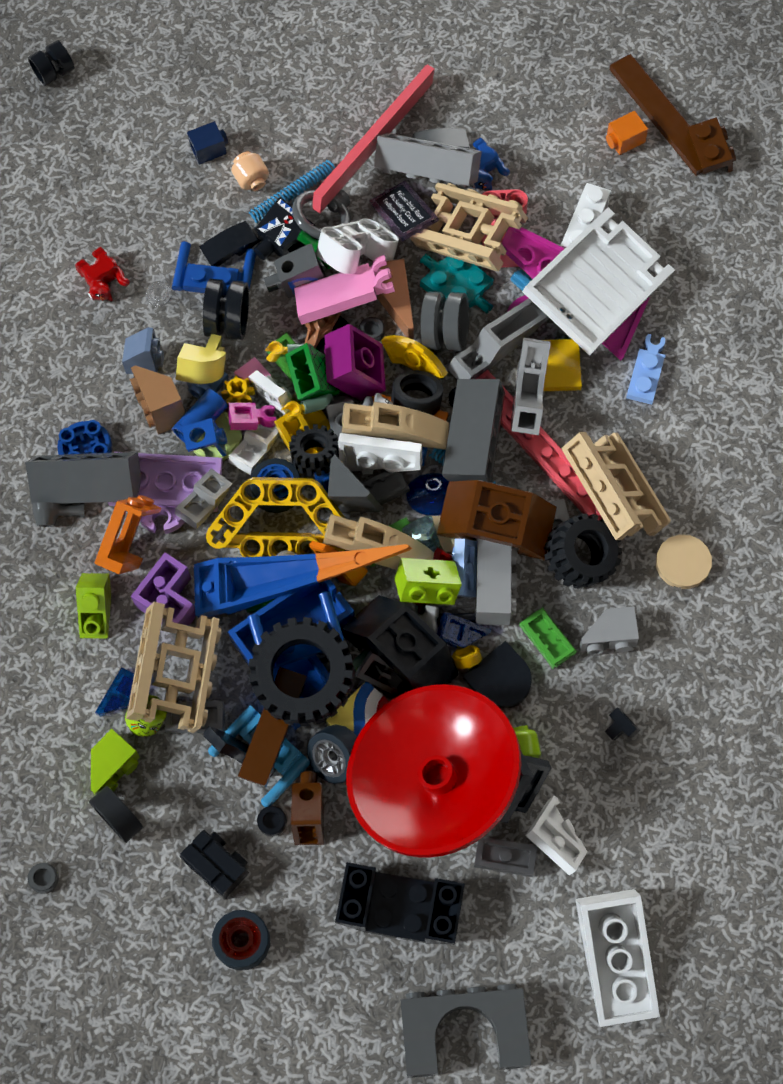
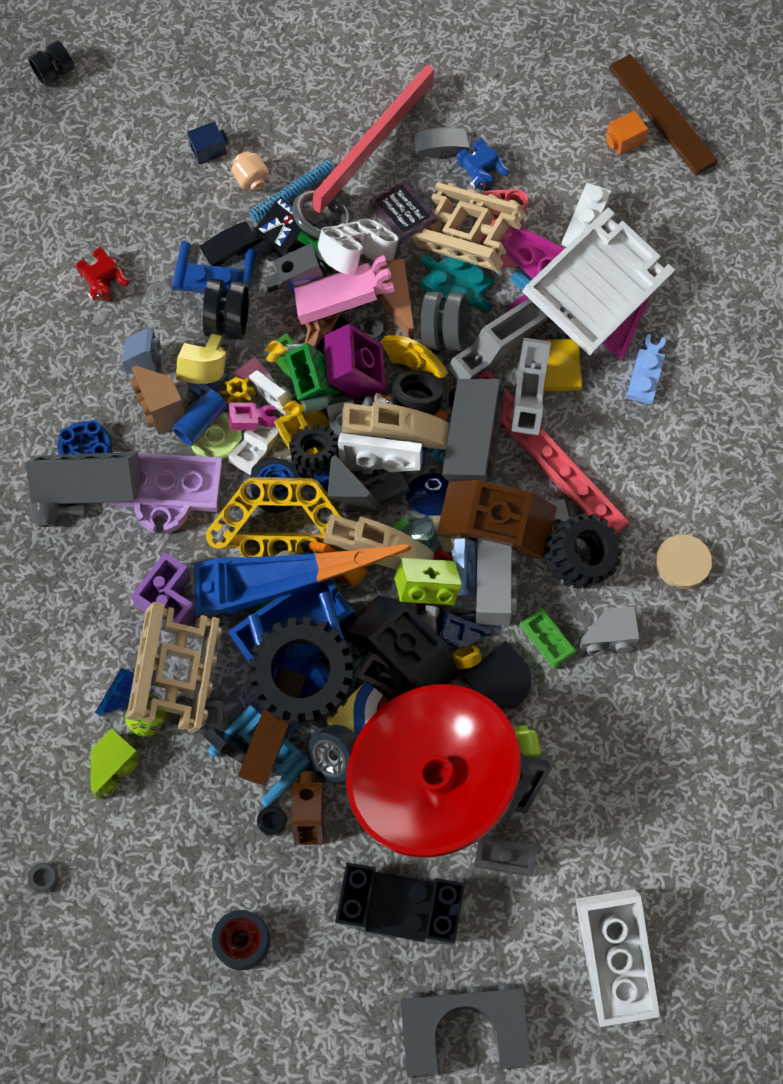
lime slope [75,573,111,638] -> none
black tyre [89,786,143,843] -> none
orange window [94,495,162,574] -> none
light grey slope [175,468,233,529] -> none
black brick [180,830,249,900] -> none
blue bracket [182,418,227,457] -> none
light grey brick [374,133,482,188] -> none
white wing [525,796,587,876] -> none
tan fence [561,432,671,540] -> none
black tile [605,707,640,741] -> none
reddish brown bracket [687,117,736,174] -> none

